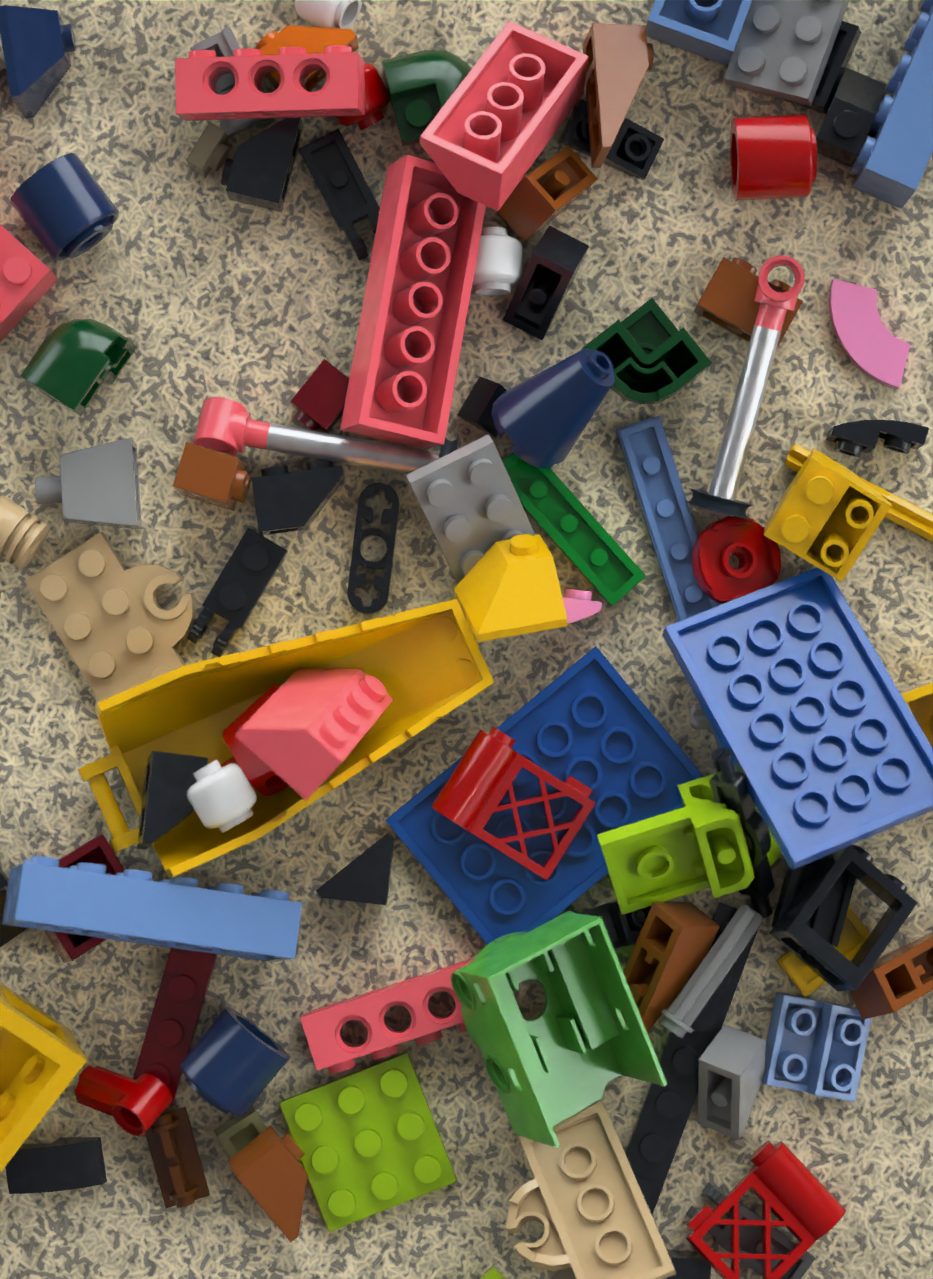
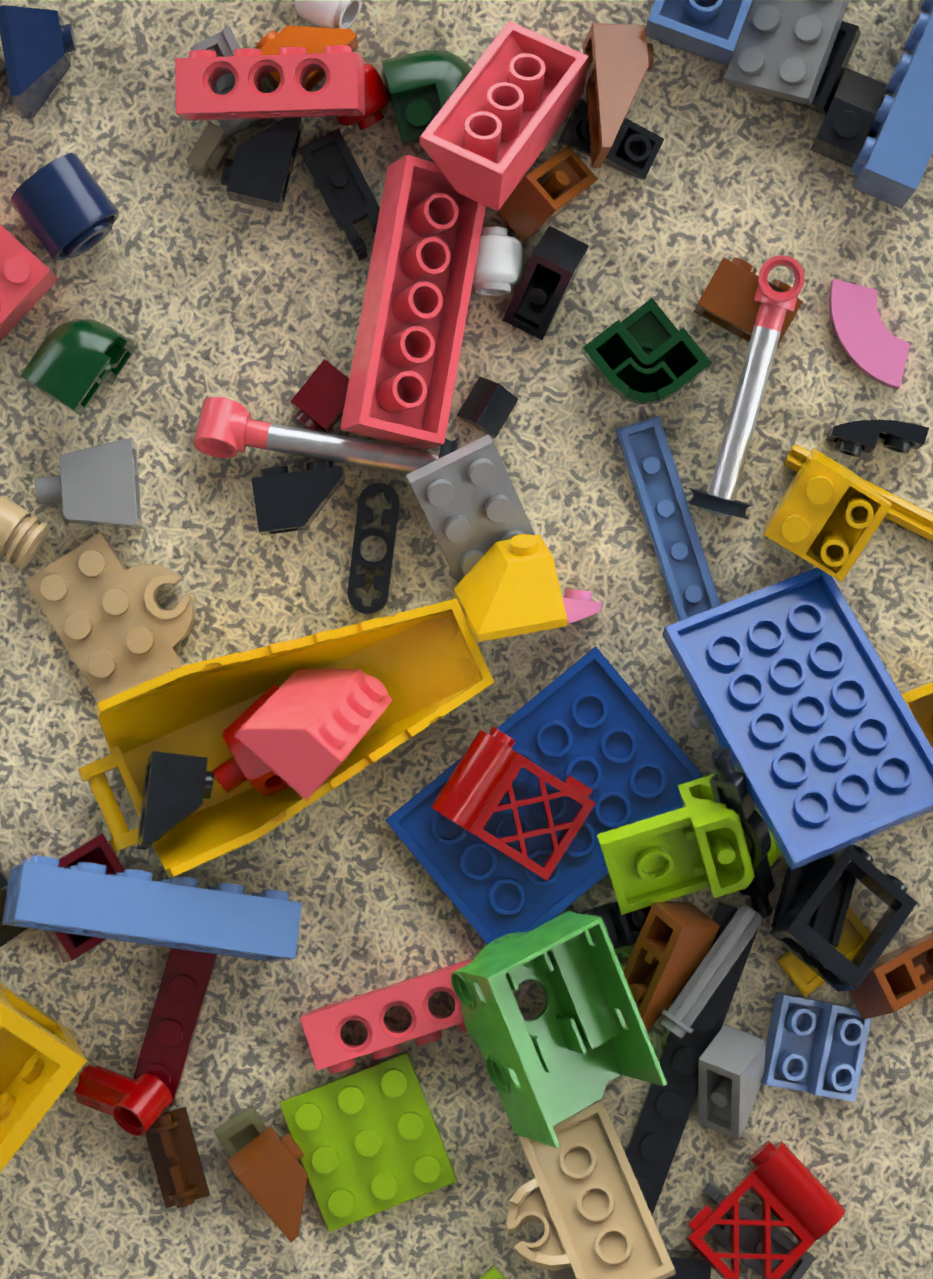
black slope [5,1137,107,1194] -> none
dark orange brick [173,442,251,511] -> none
dark blue piece [179,1007,290,1117] -> none
black hinge [187,528,288,657] -> none
white head [187,760,257,833] -> none
black slope [316,833,395,905] -> none
dark blue cone [492,349,615,469] -> none
green plate [502,452,646,607] -> none
red plate [692,516,781,604] -> none
red piece [730,115,817,201] -> none

